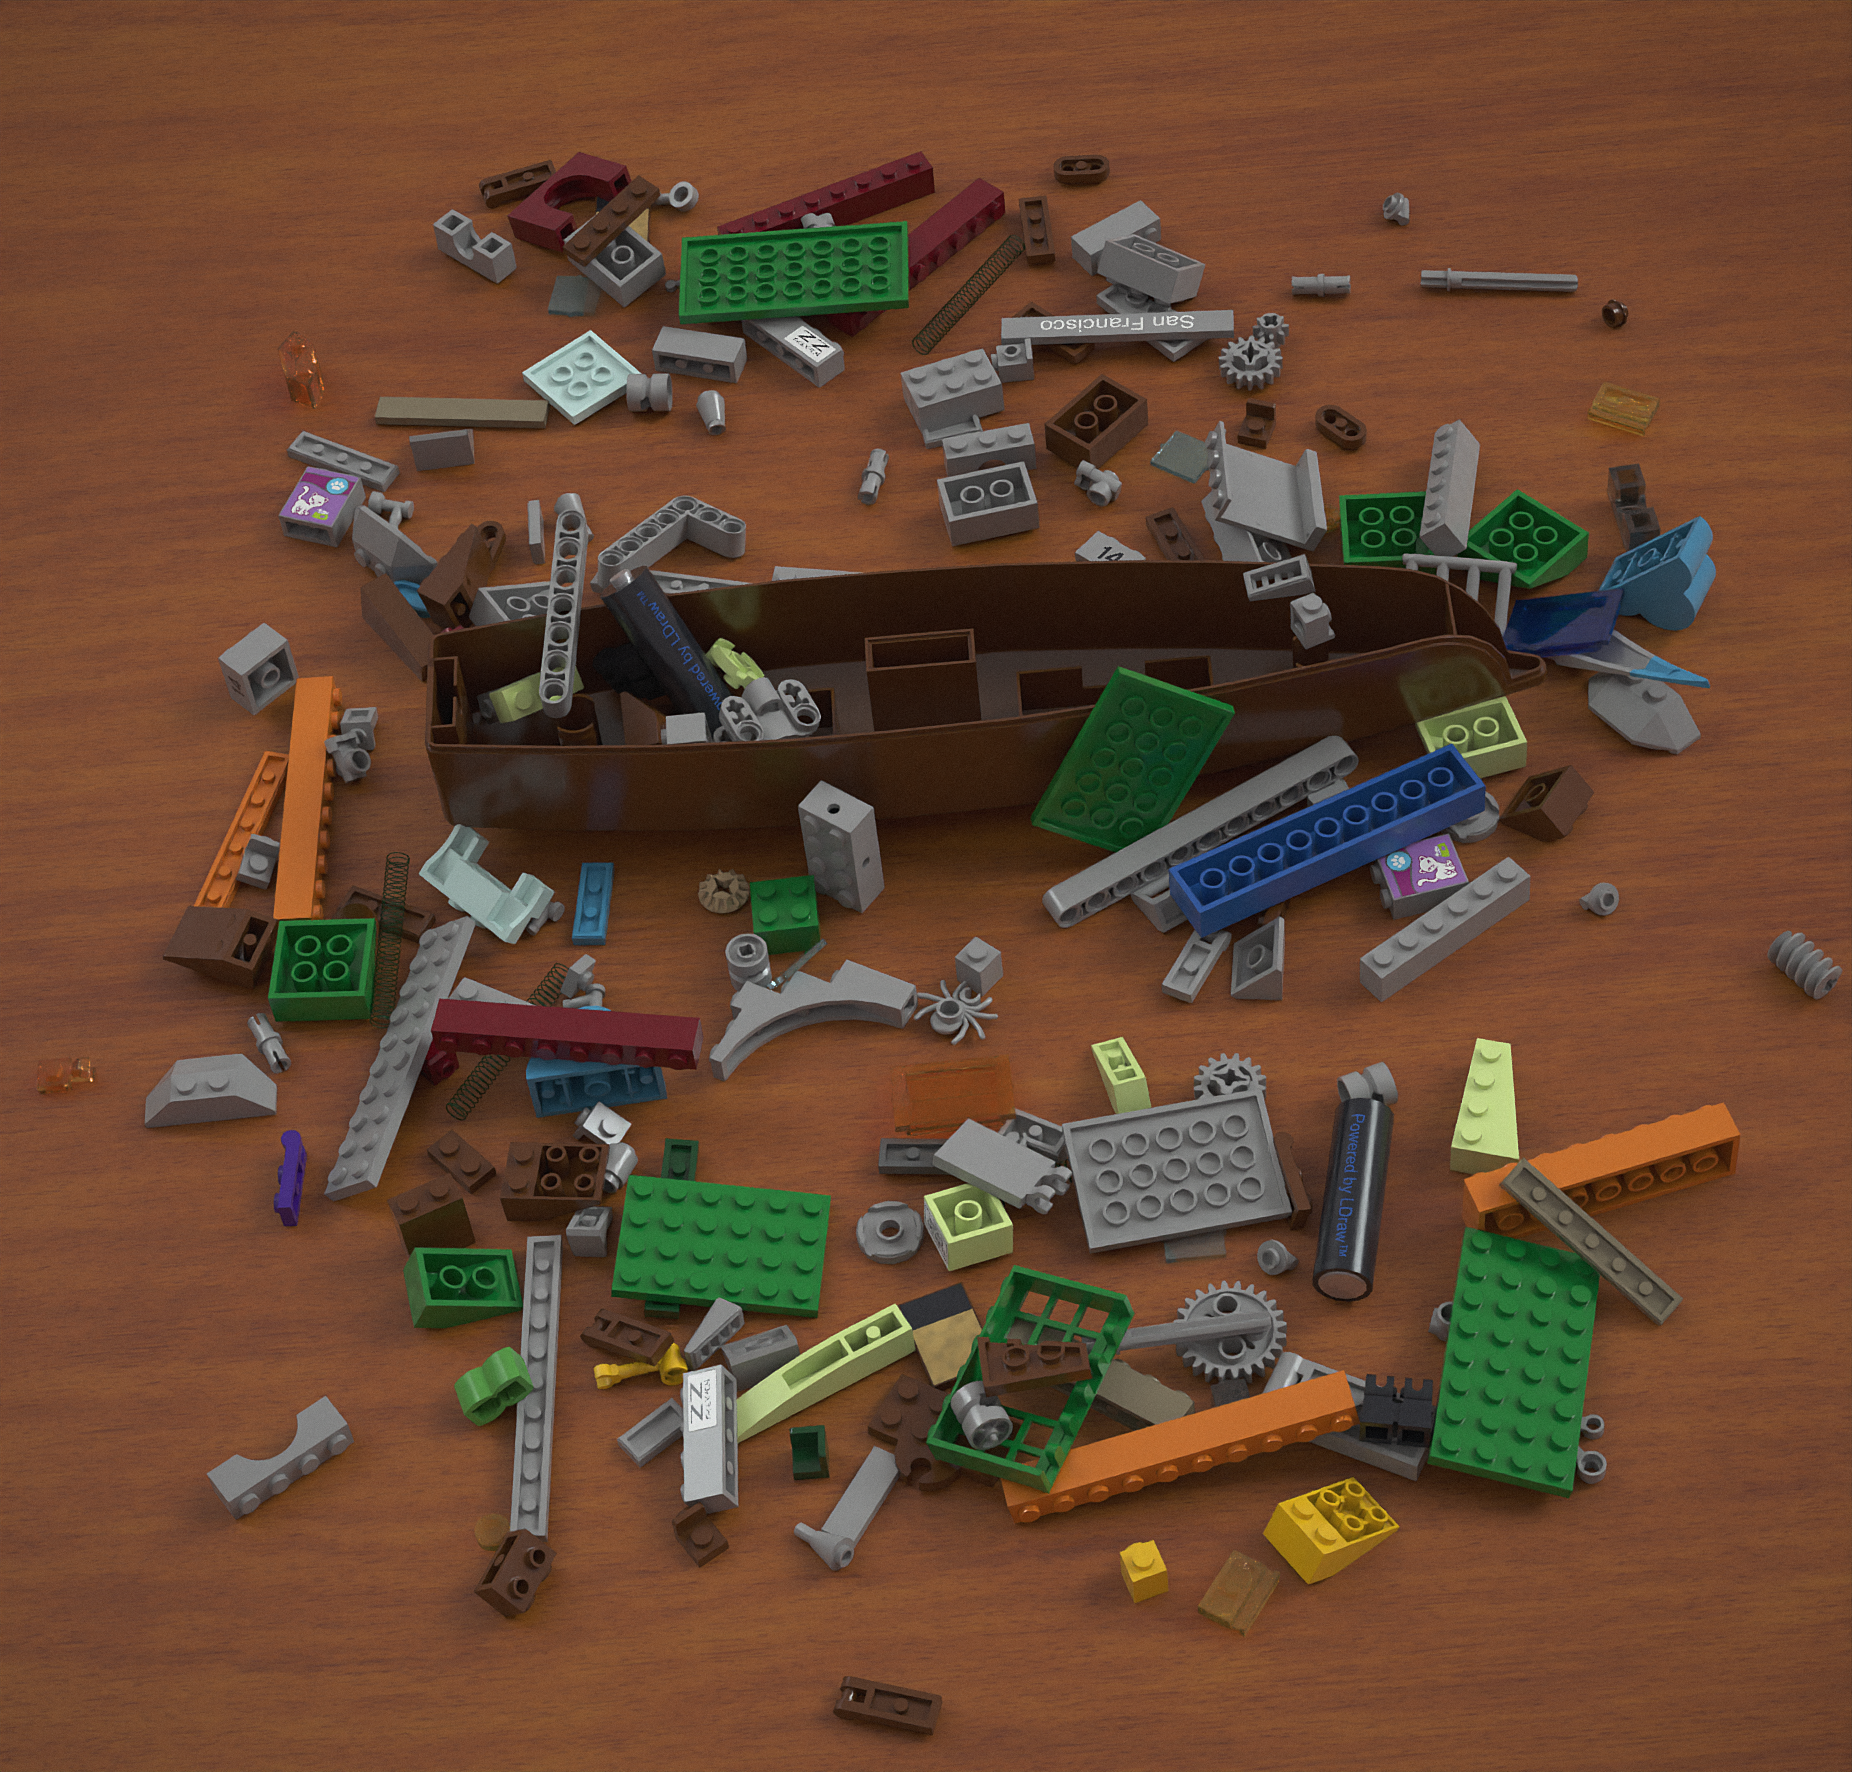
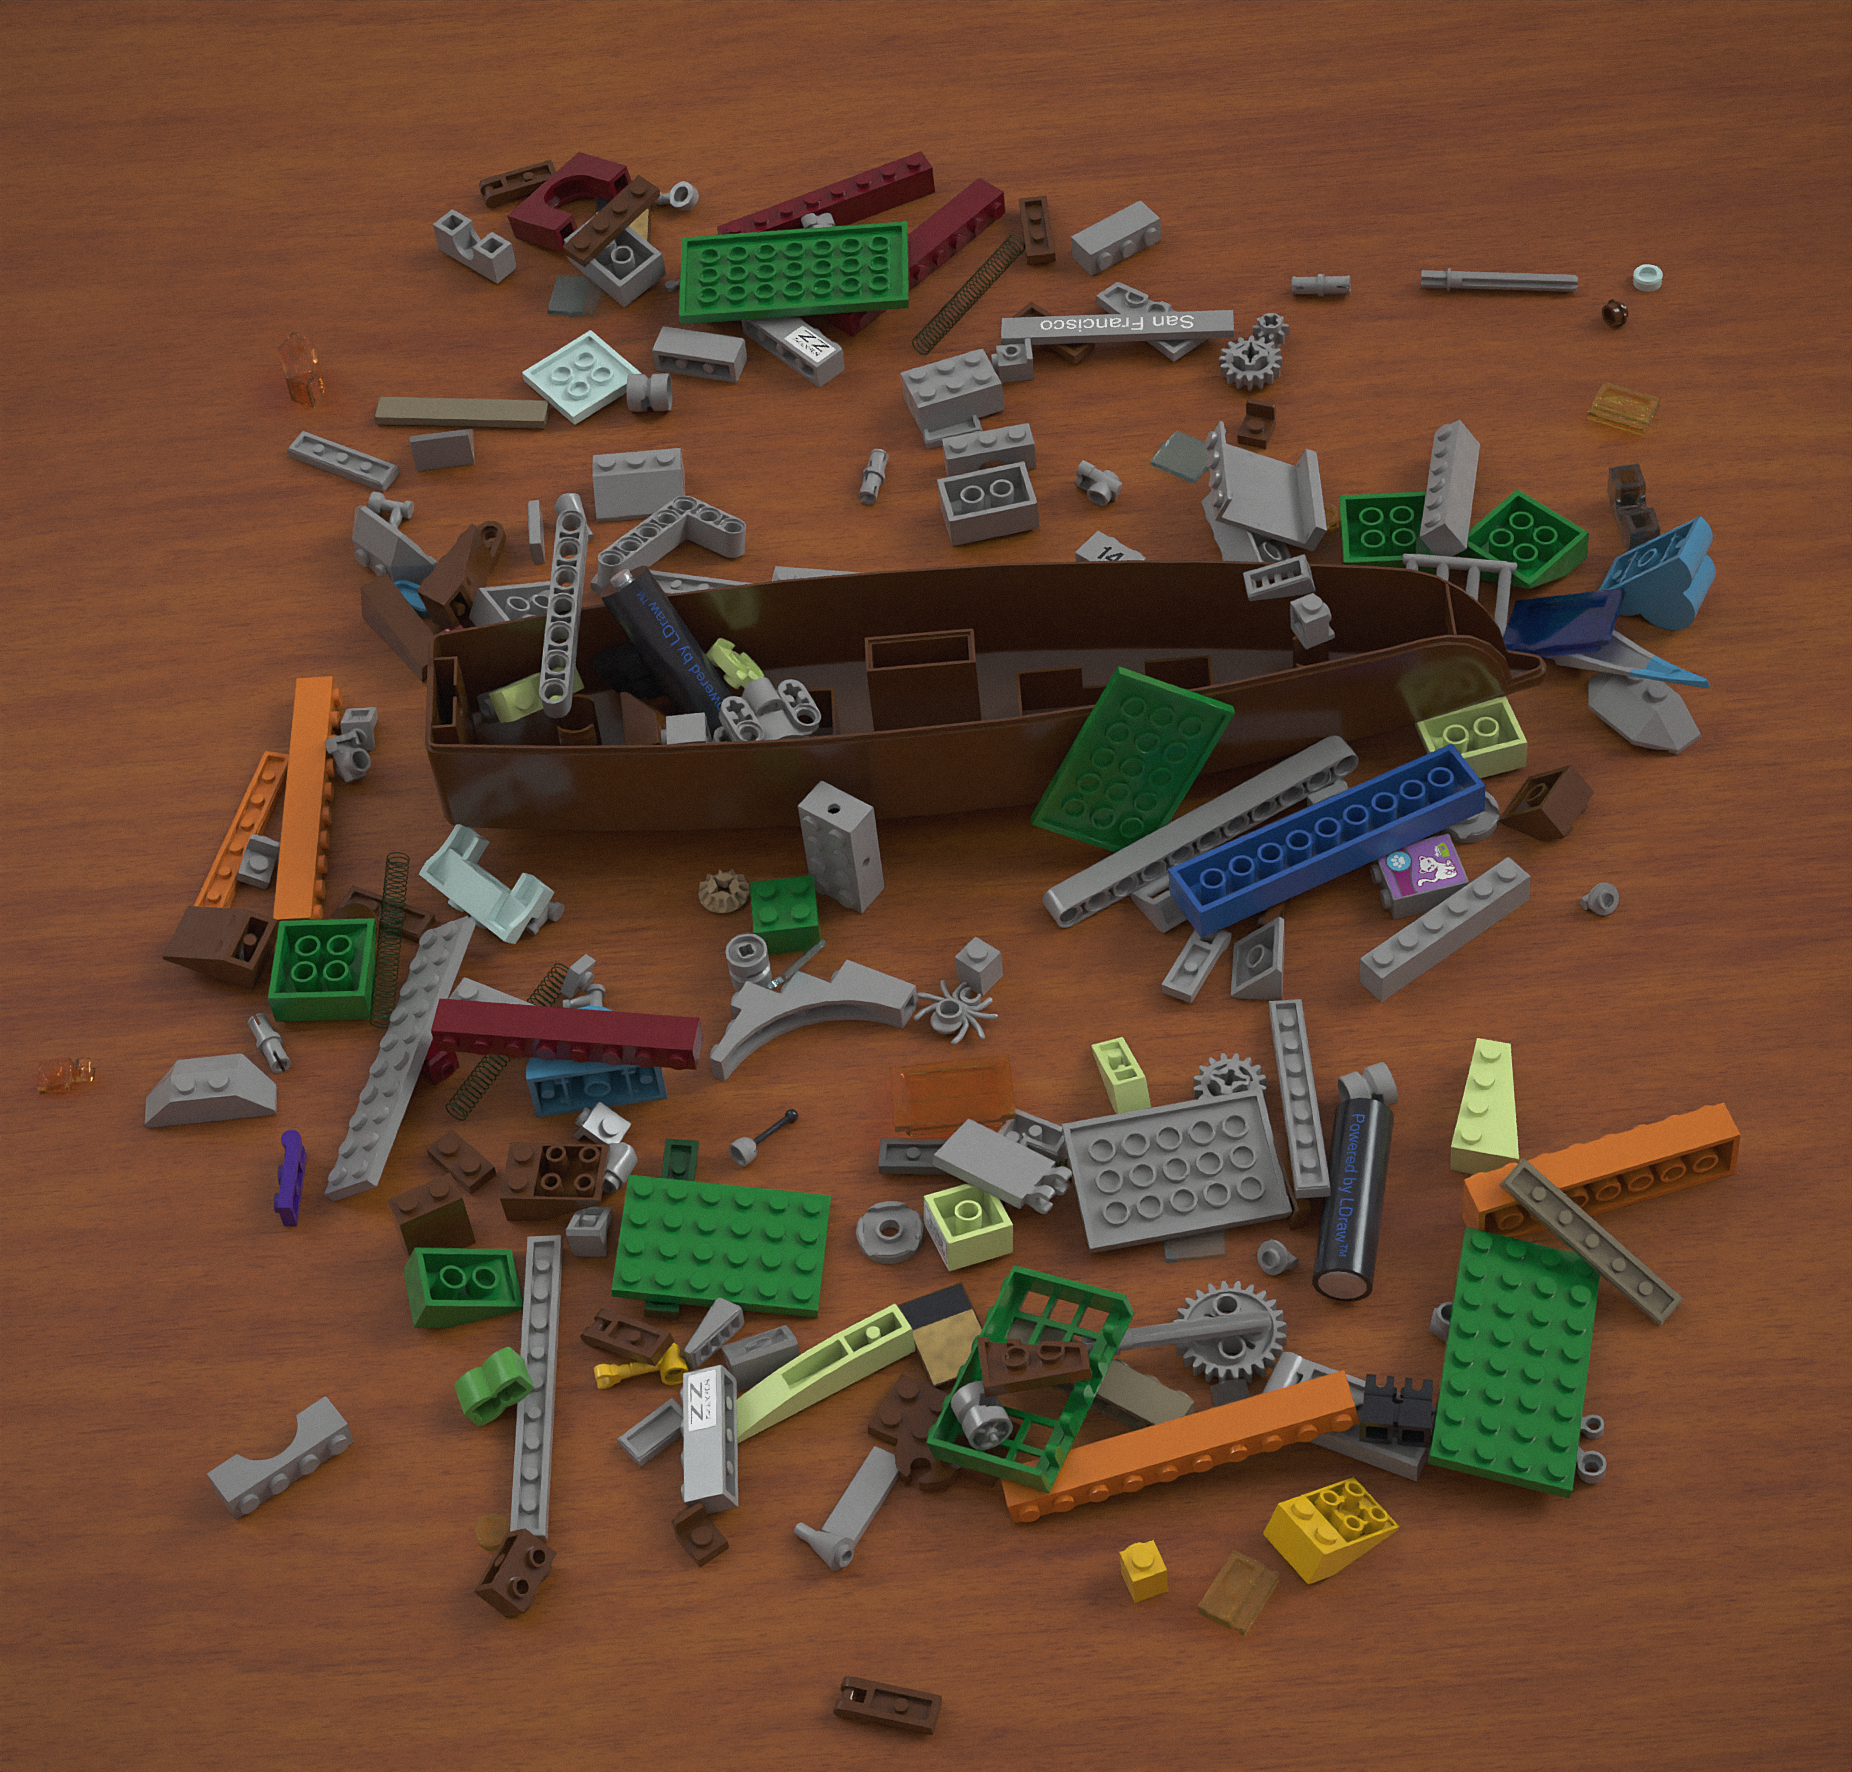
light grey brick [218,623,299,715] -> none
brick [279,466,366,547] -> none
dark azure tile [572,863,615,945] -> none
light grey cone [696,390,726,435] -> none
dark green panel [789,1425,830,1480] -> none
reddish brown brick [1044,374,1148,469] -> none
reddish brown plate [1054,155,1110,184] -> none
light grey brick [1097,234,1206,306] -> none
reddish brown plate [1146,507,1205,560] -> none
reddish brown plate [1315,405,1367,449] -> none
light grey plate [1382,192,1409,225] -> none
light grey piece [1767,931,1843,1000] -> none
none -> light grey slope [593,448,685,523]
none -> light grey hinge [728,1109,798,1167]
none -> light grey tile [1268,999,1331,1199]
none -> light aqua tile [1633,264,1663,292]

